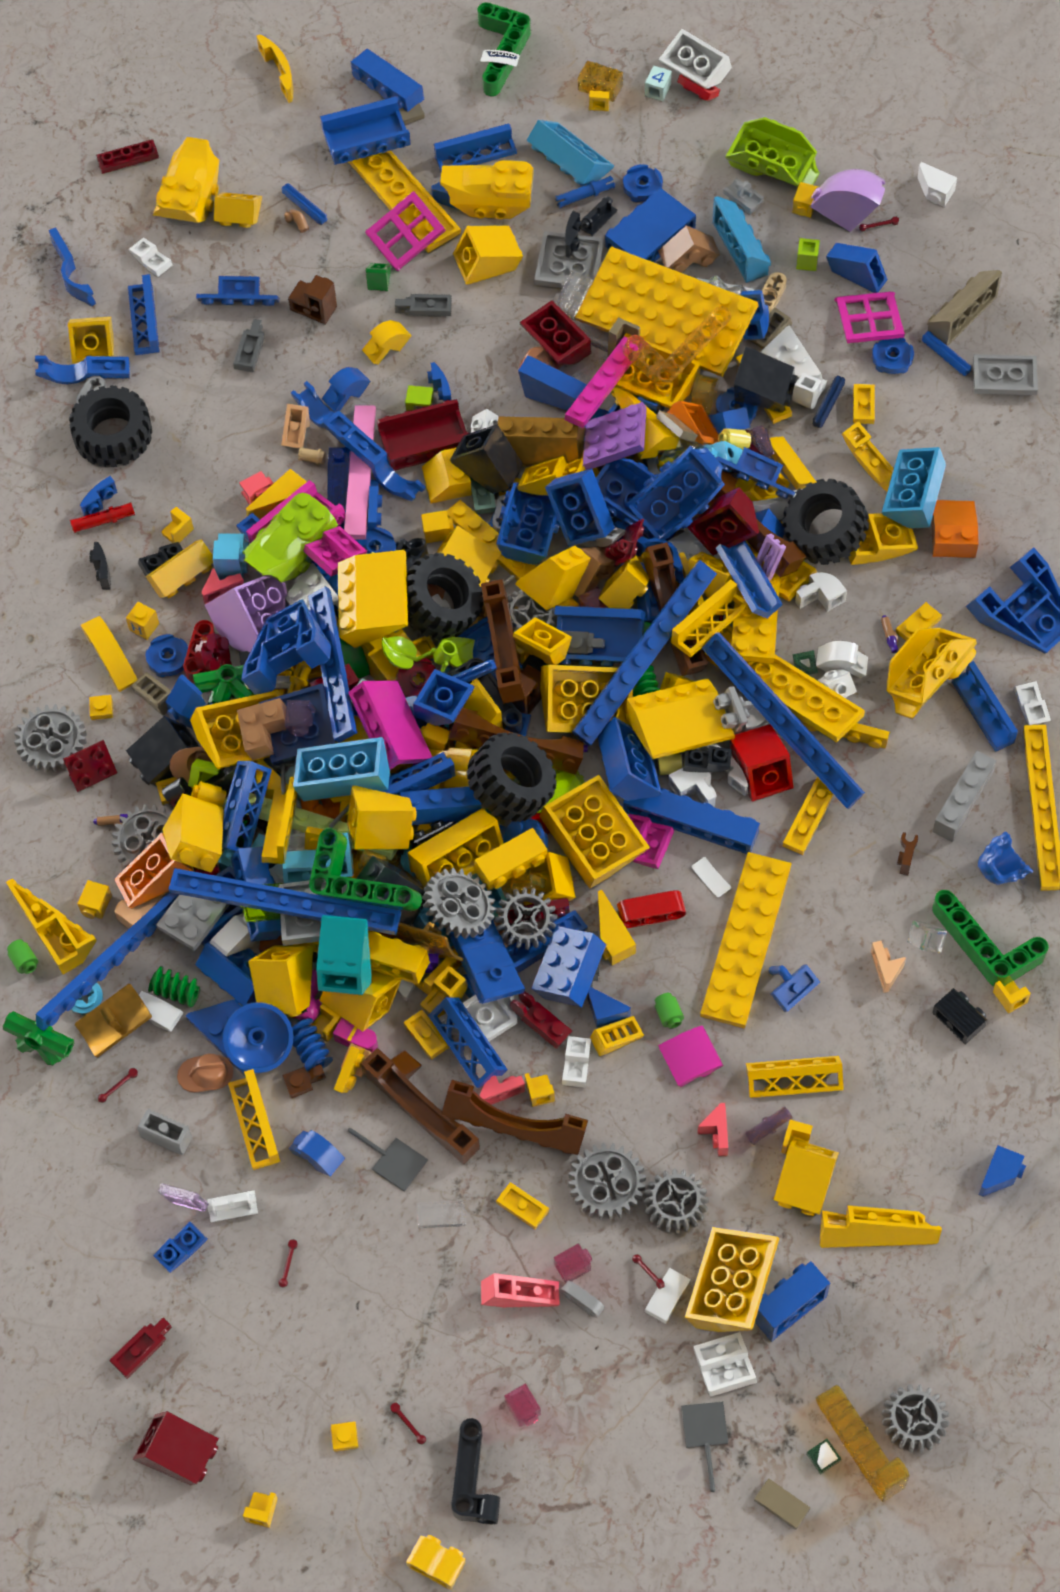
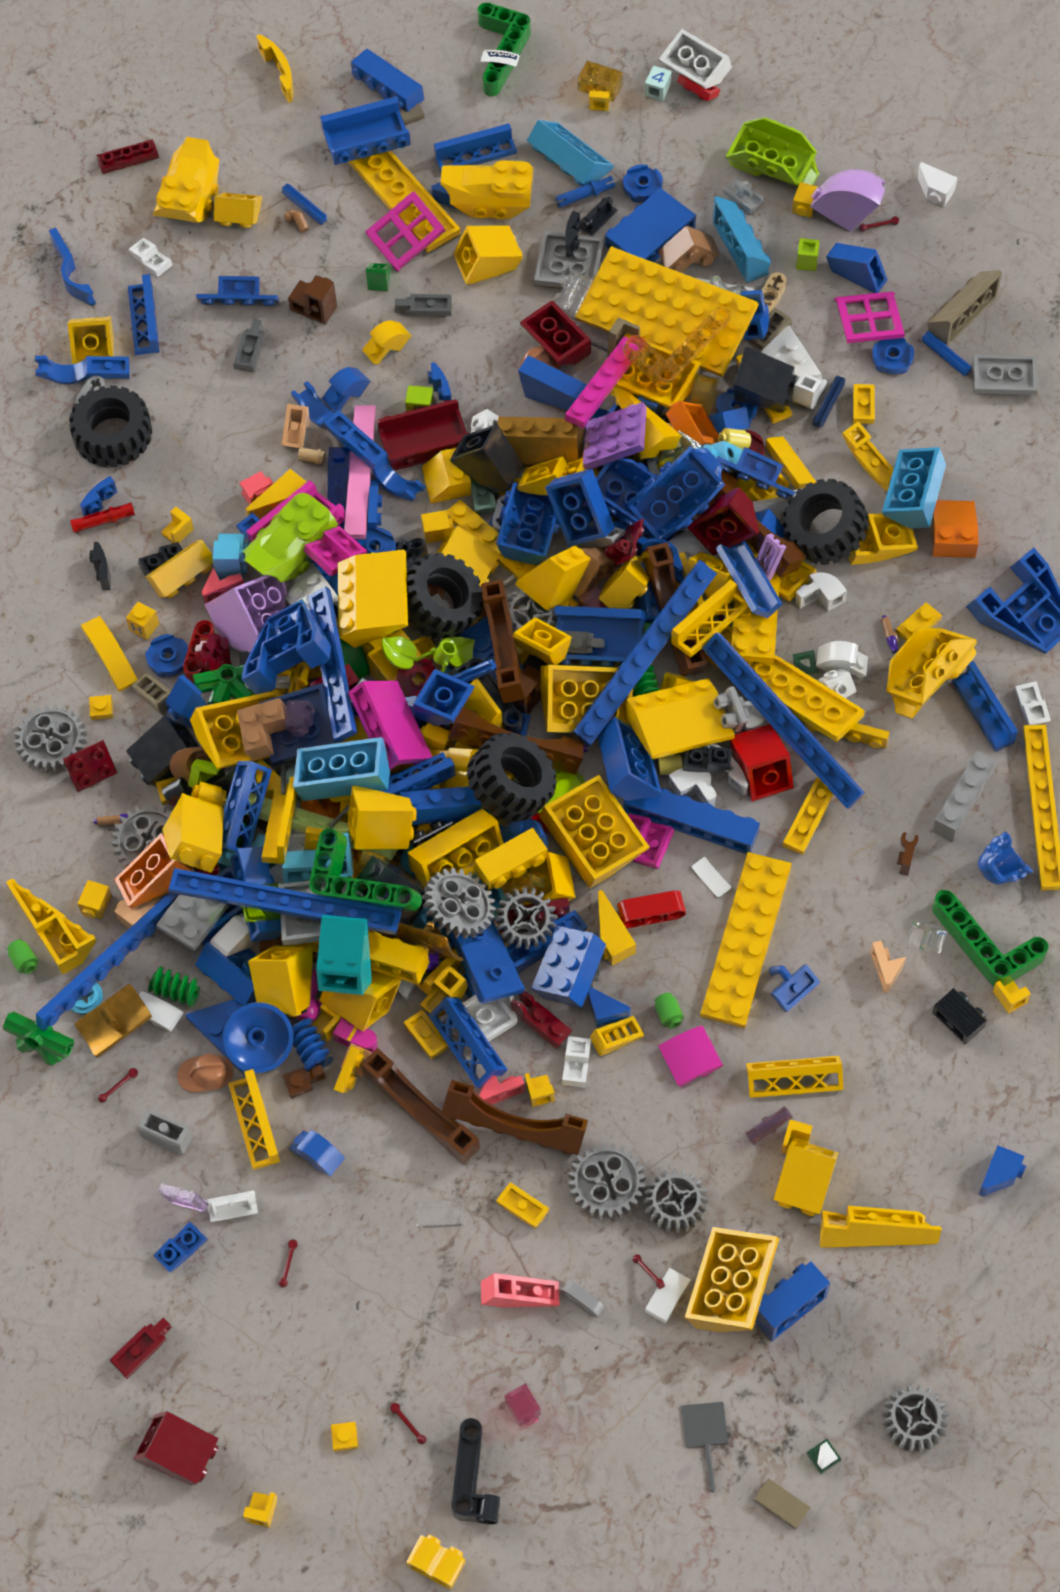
dark grey piece [348,1128,428,1192] -> none
reddish brown slope [391,1050,422,1079] -> none
clear pink brick [553,1243,593,1284] -> none
dark tan tile [656,410,698,442] -> none
white slope [693,1332,757,1397] -> none
coral slope [698,1103,728,1156] -> none
clear purple cone [748,425,774,458] -> none
clear yellow beam [815,1384,910,1502] -> none

